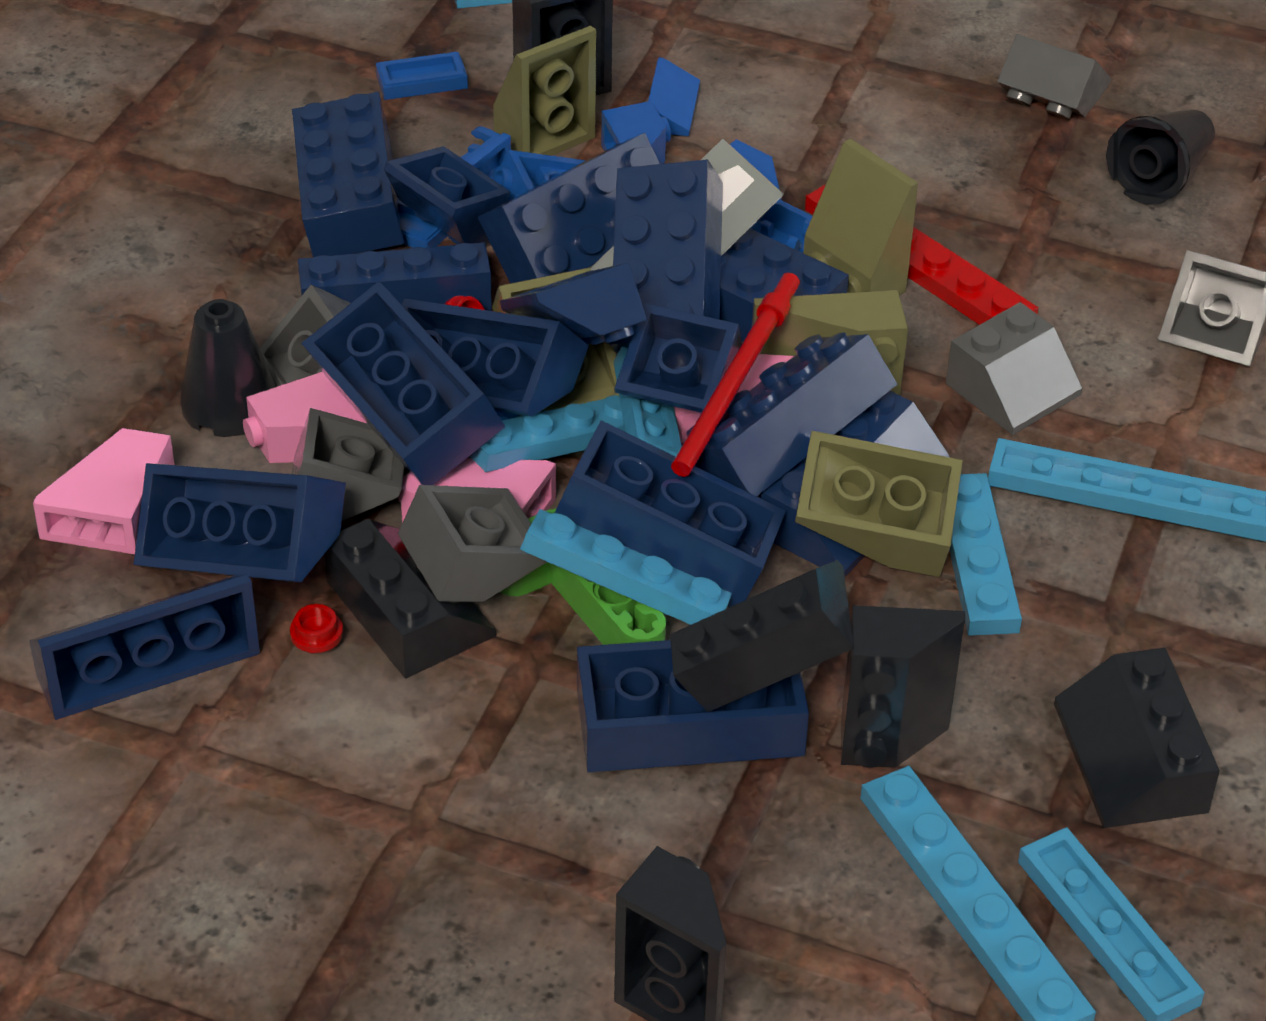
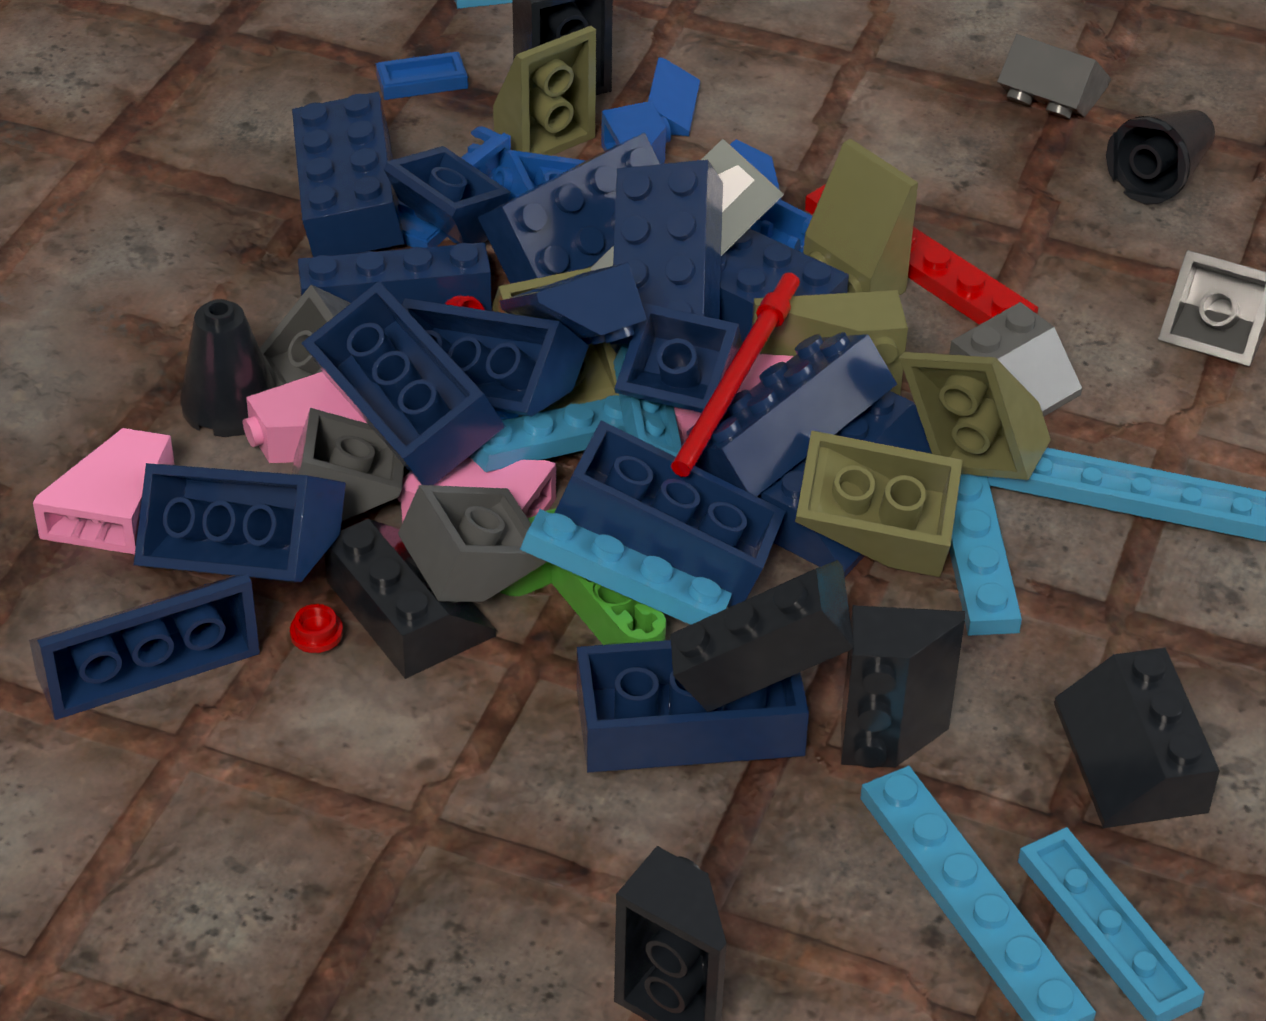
none -> olive slope [900,352,1051,480]

